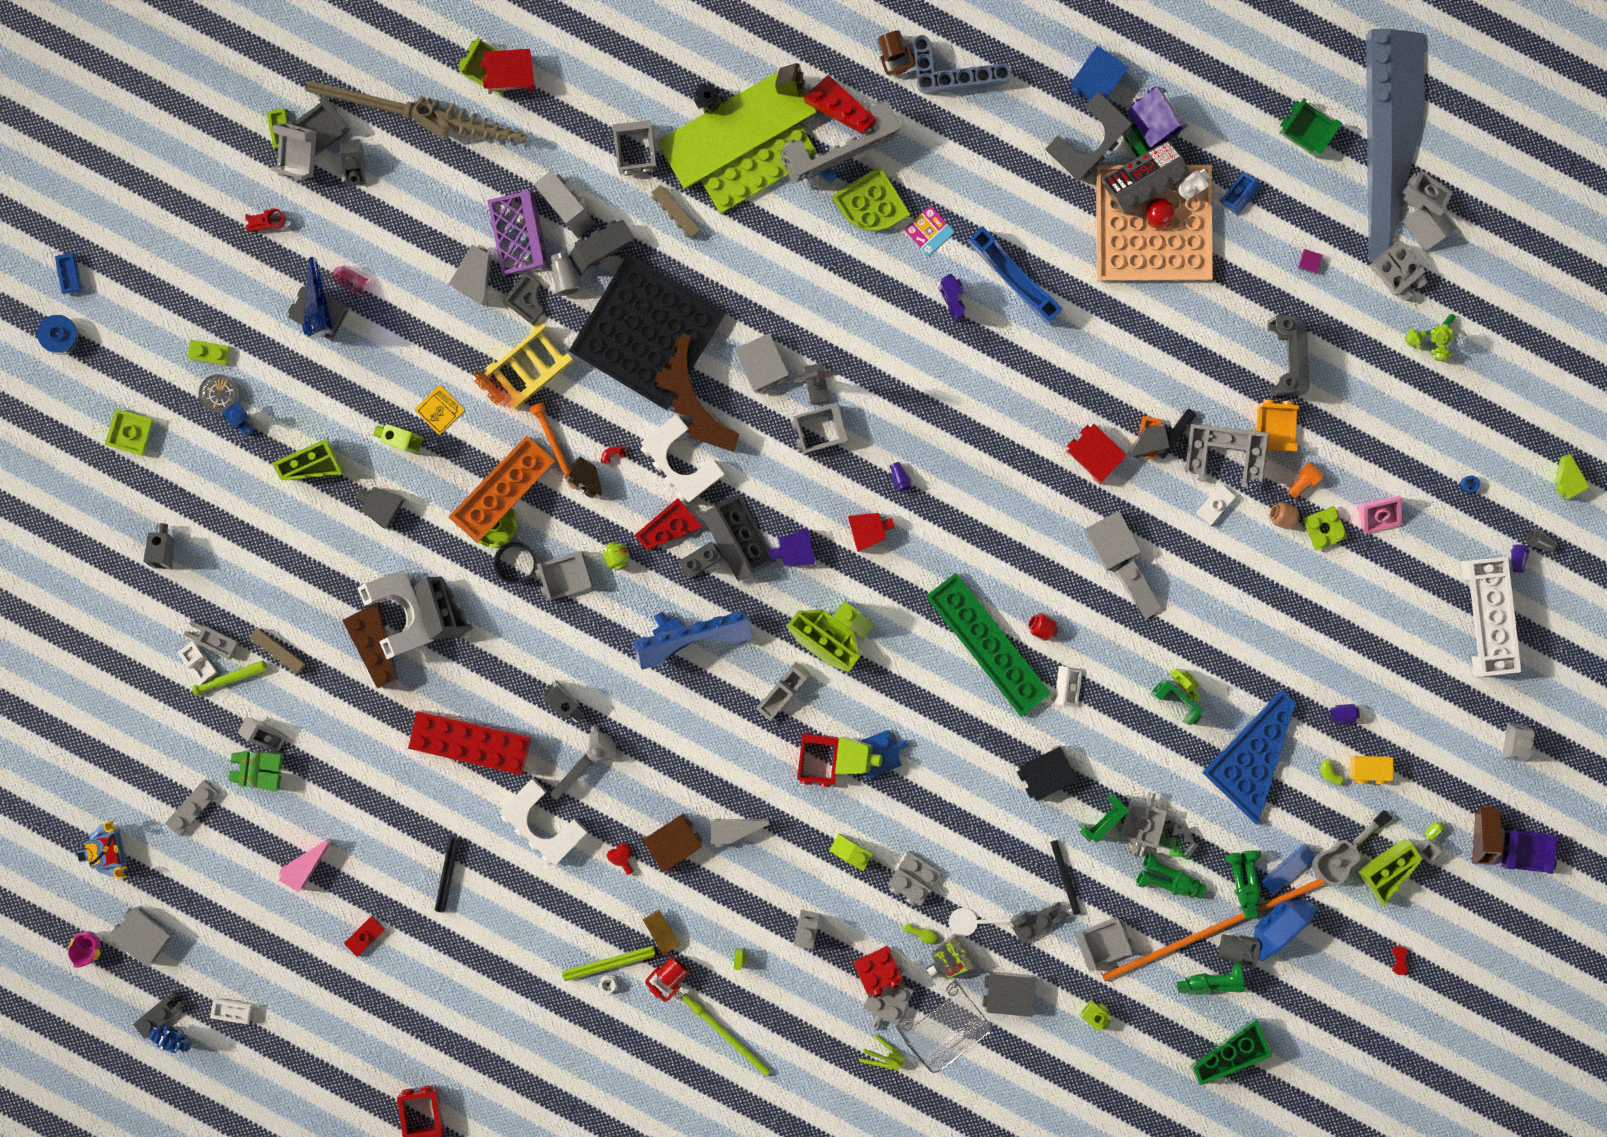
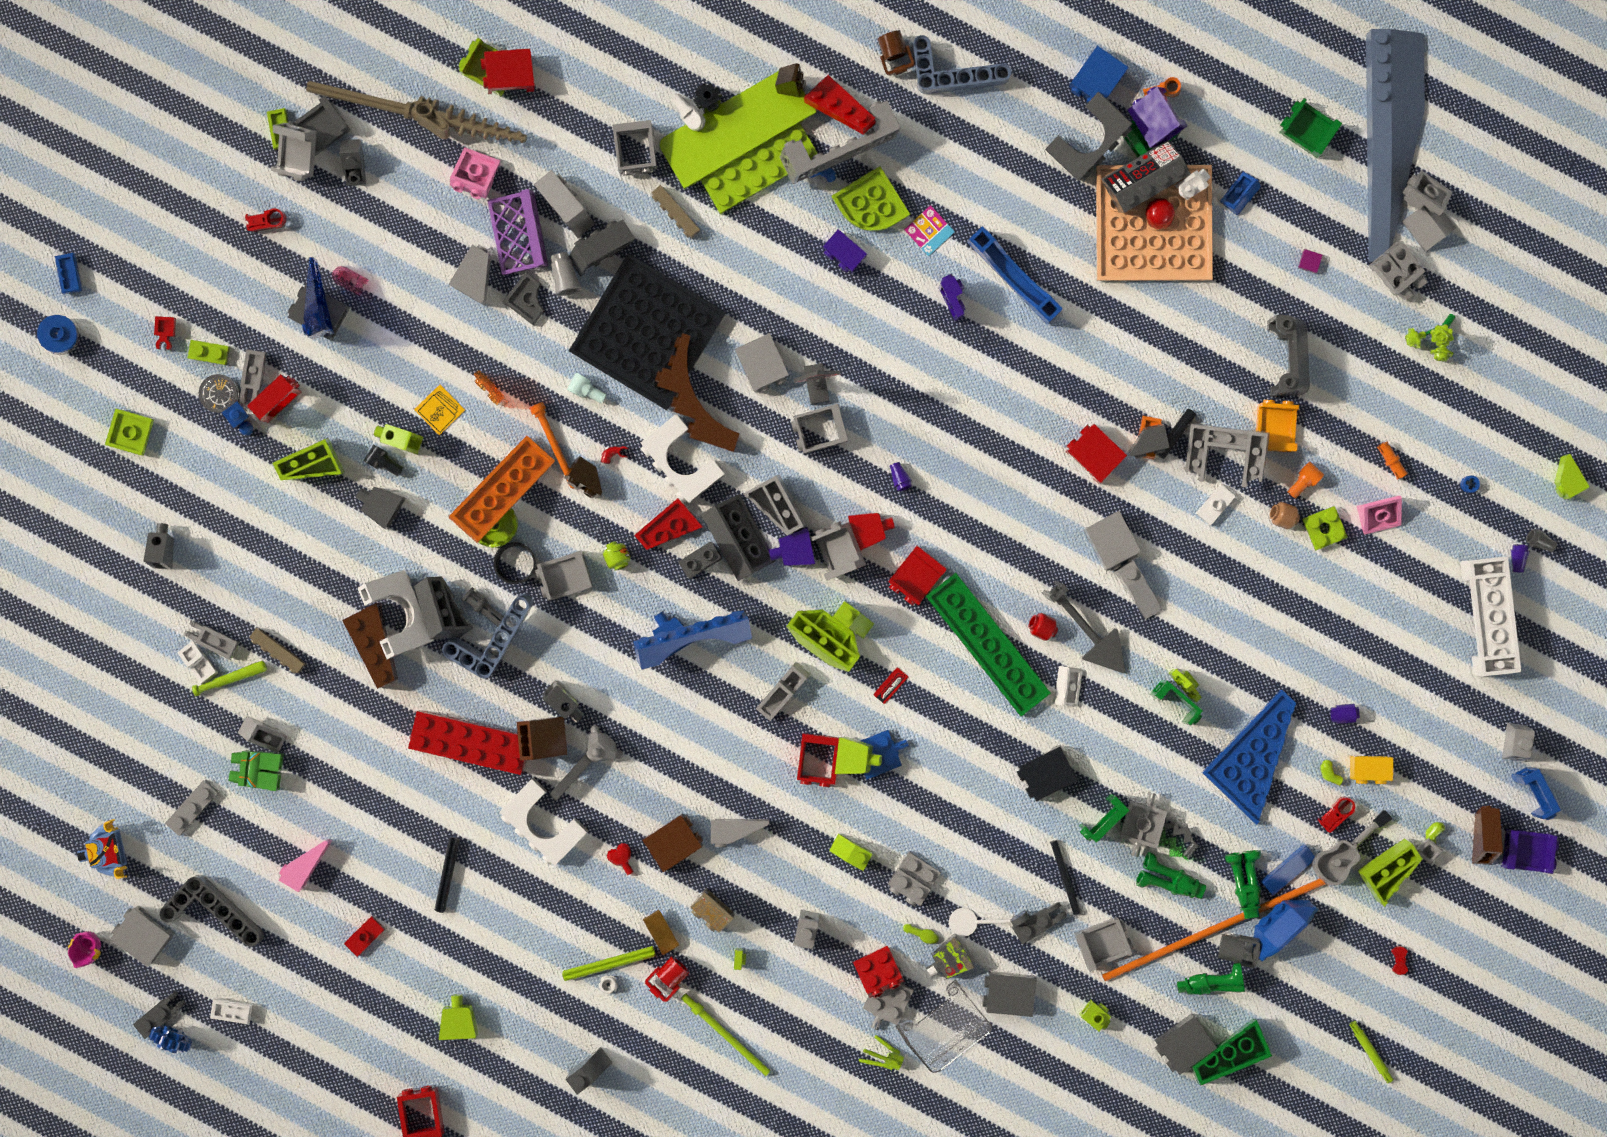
light yellow fence [484,324,574,410] -> none
none -> red plate [154,316,176,350]
none -> dark grey beam [159,875,264,947]
none -> light grey hinge [240,349,267,404]
none -> red window [247,374,302,423]
none -> black pin [363,444,404,477]
none -> lime torso [439,994,478,1040]
none -> sand blue beam [442,594,533,679]
none -> bright pink plate [450,147,500,199]
none -> dark grey pin [461,587,504,627]
none -> reddish brown brick [517,717,568,760]
none -> dark grey slope [565,1047,612,1095]
none -> light aqua pin [567,373,607,404]
none -> white arm [671,94,705,131]
none -> dark tan slope [690,888,735,933]
none -> light grey wedge [743,475,807,535]
none -> light grey panel [810,521,866,581]
none -> dark purple brick [823,229,867,274]
none -> sticker [873,667,908,704]
none -> red panel [888,546,947,606]
none -> dark grey piece [1041,580,1125,673]
none -> orange pin [1143,77,1181,98]
none -> dark grey brick [1154,1014,1217,1075]
none -> red piece [1318,796,1356,833]
none -> lime piece [1349,1021,1394,1083]
none -> orange pin [1377,441,1408,480]
none -> blue panel [1511,766,1561,820]

